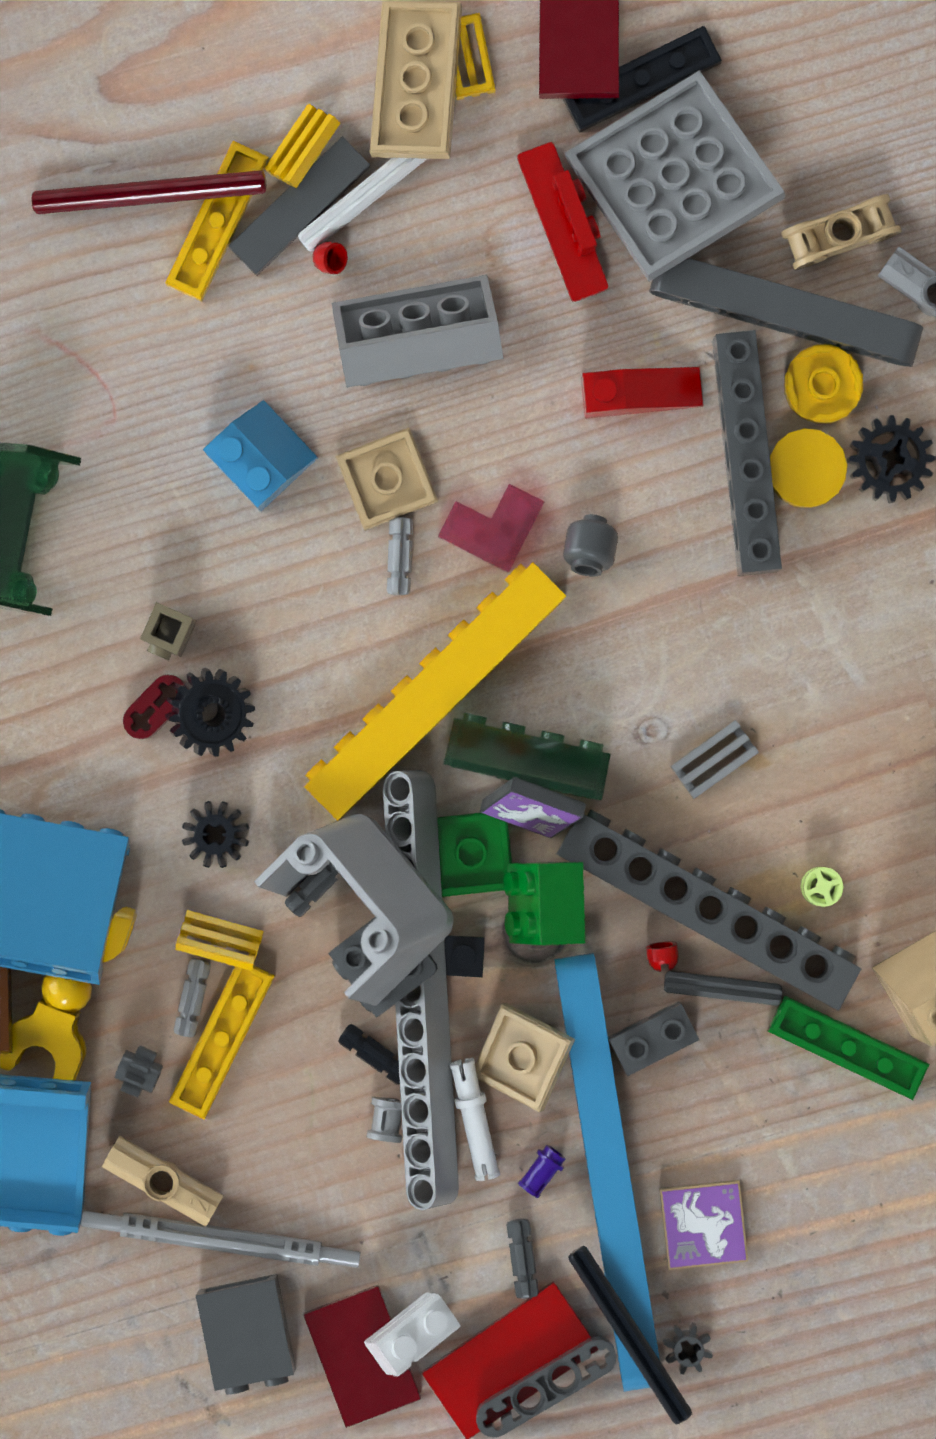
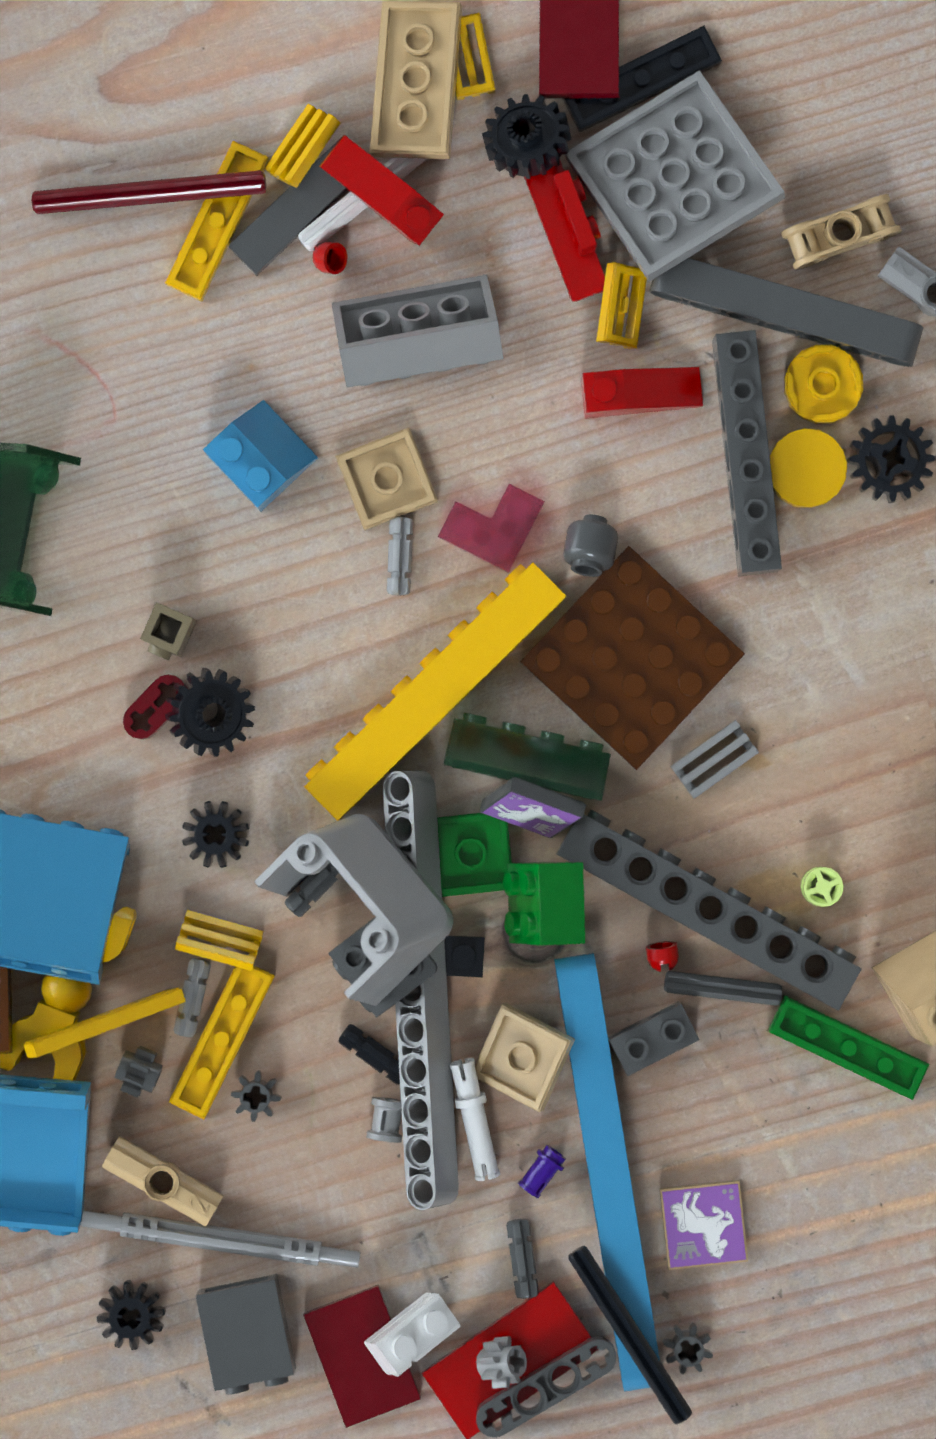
none -> yellow tile [23,987,186,1058]
none -> black gear [97,1280,166,1350]
none -> dark grey gear [231,1070,282,1122]
none -> red slope [319,135,444,246]
none -> light grey gear [476,1336,527,1389]
none -> black gear [482,94,571,179]
none -> reddish brown plate [520,546,745,770]
none -> yellow tile [596,262,647,349]

